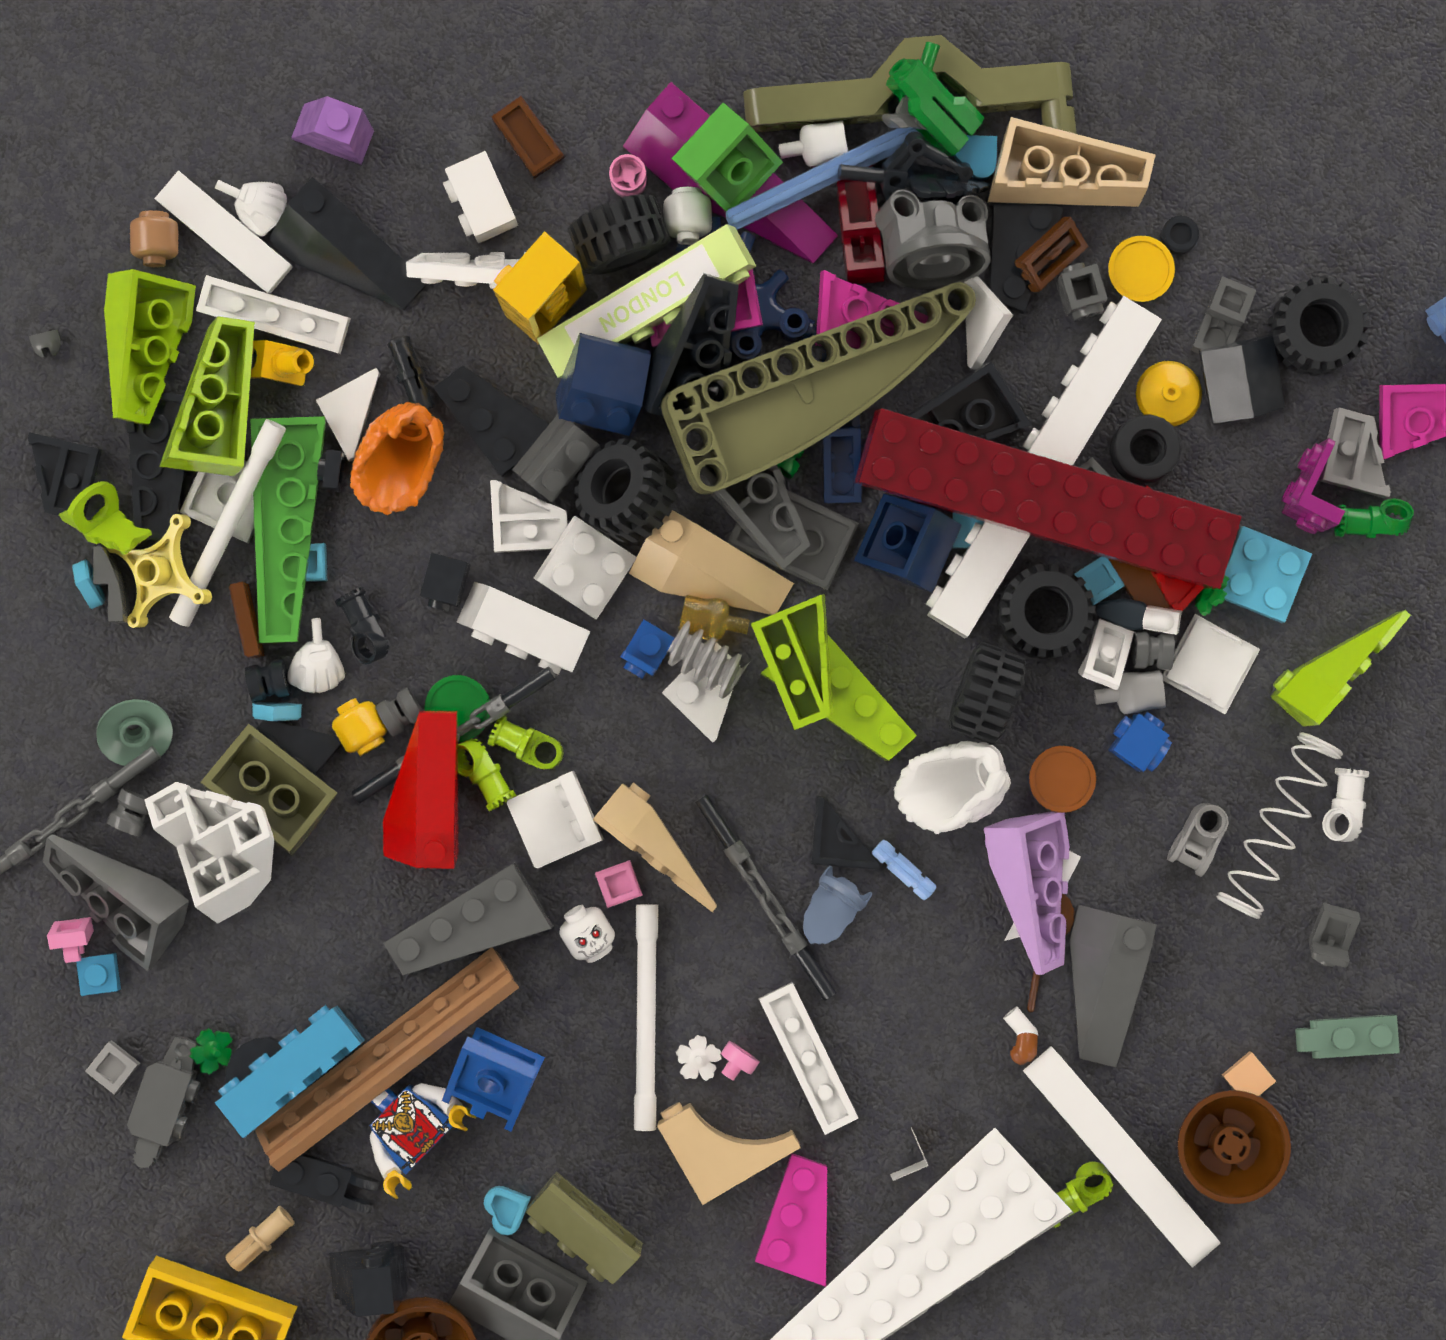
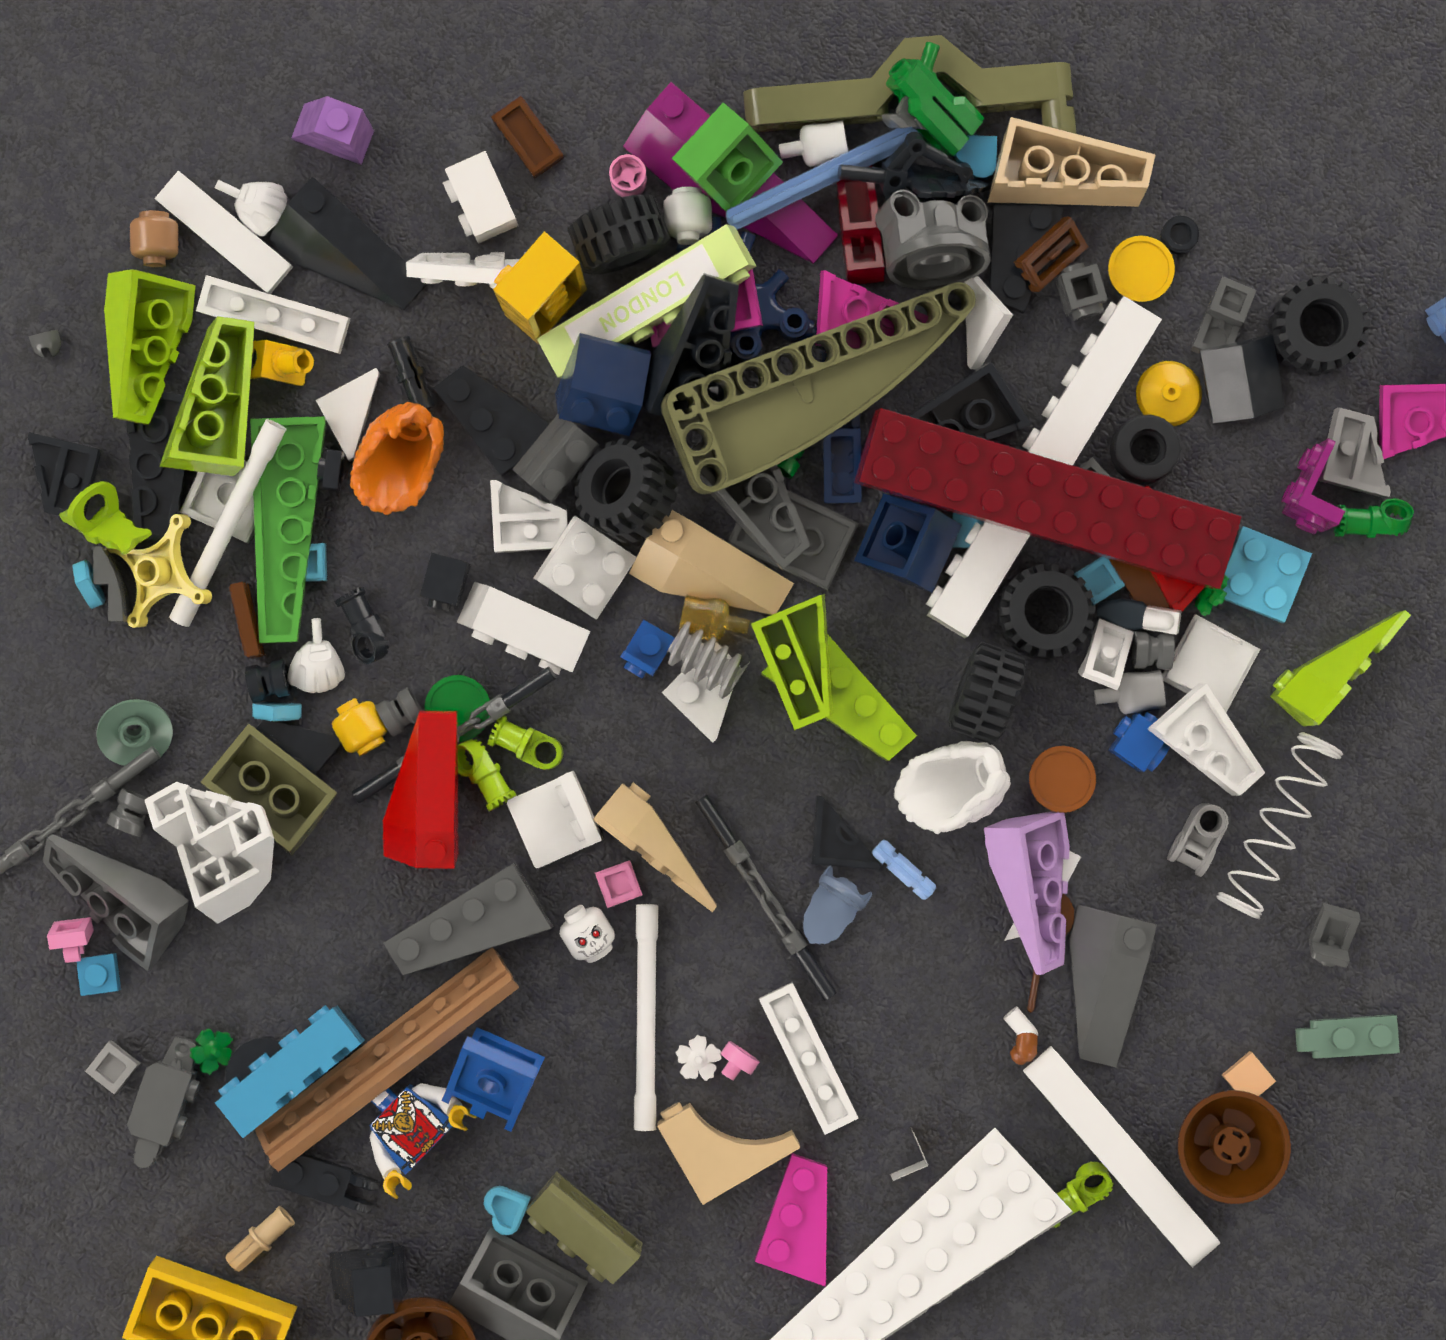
white connector [1322,768,1369,842] -> none
none -> white wing [1147,683,1265,796]

